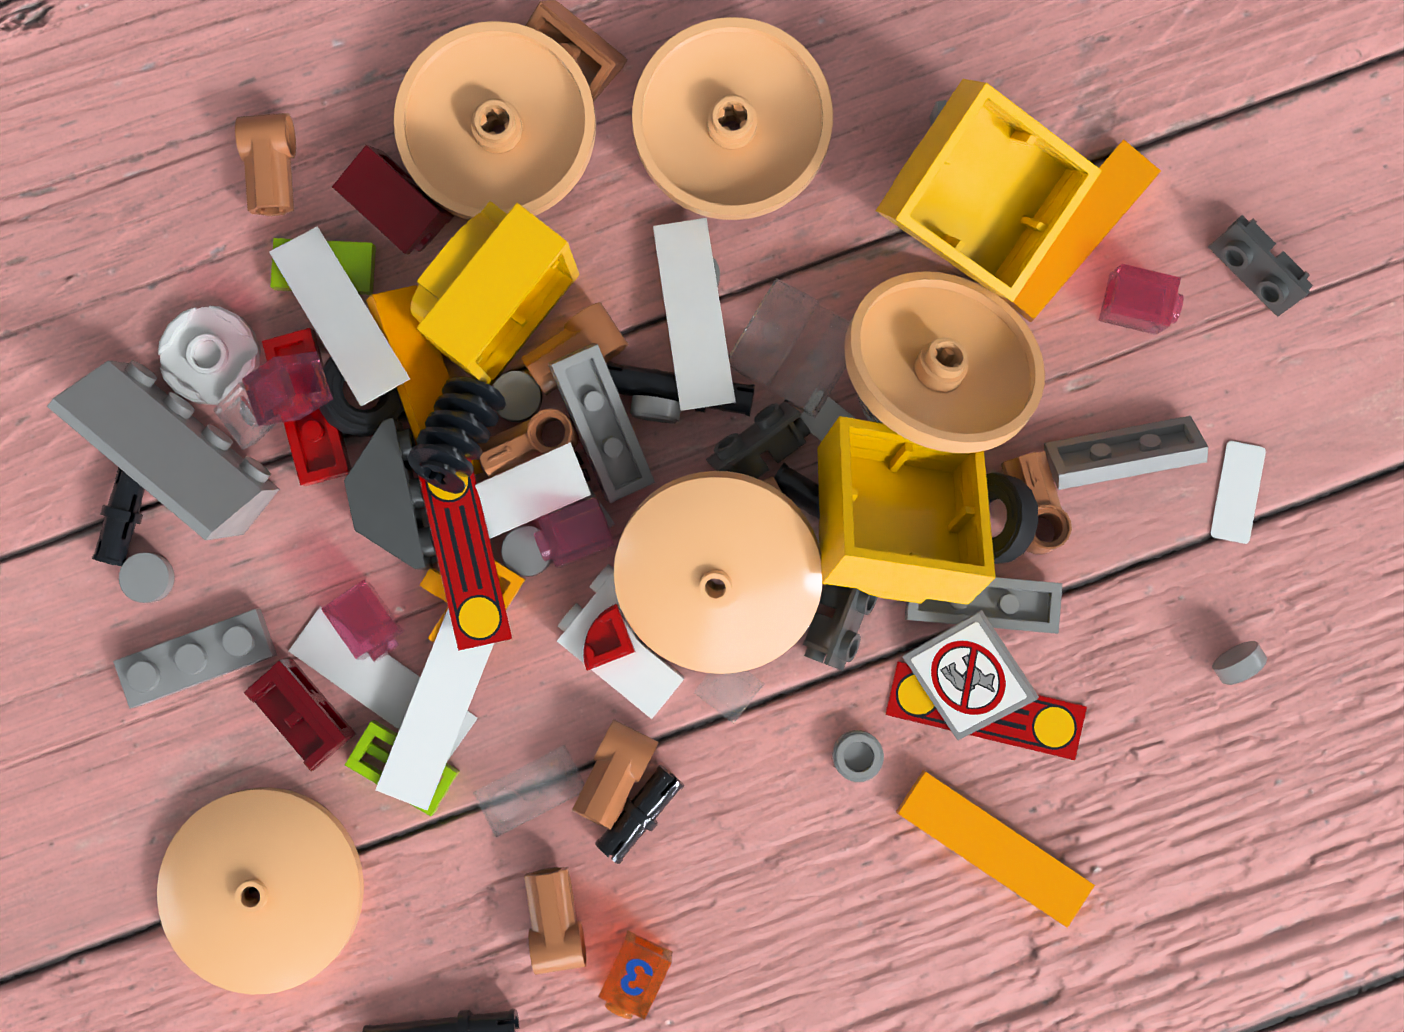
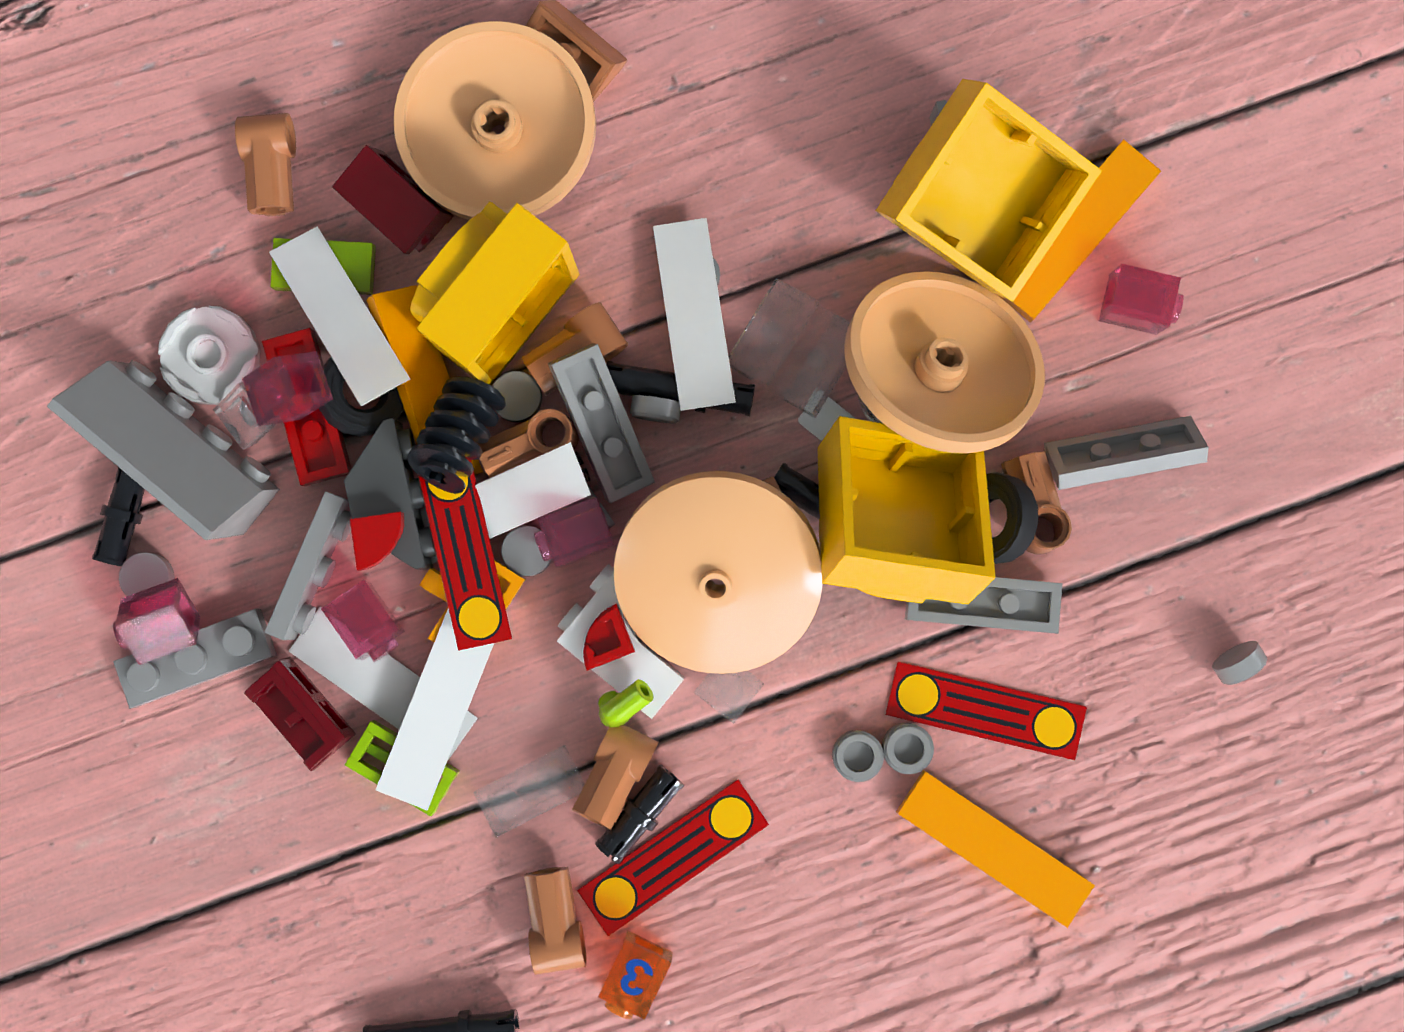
light nougat dish [157,787,364,994] -> none
light nougat dish [632,17,833,220] -> none
dark grey hinge [706,401,811,479] -> none
dark grey hinge [803,584,878,671] -> none
piece [902,610,1039,740] -> none
dark grey hinge [1208,215,1313,317] -> none
white sticker [1210,441,1266,544] -> none
none -> clear pink brick [113,578,201,665]
none -> light grey plate [264,491,352,640]
none -> red tile [350,511,404,571]
none -> sticker [577,779,769,936]
none -> lime arm [598,679,654,727]
none -> light grey tile [882,722,934,774]

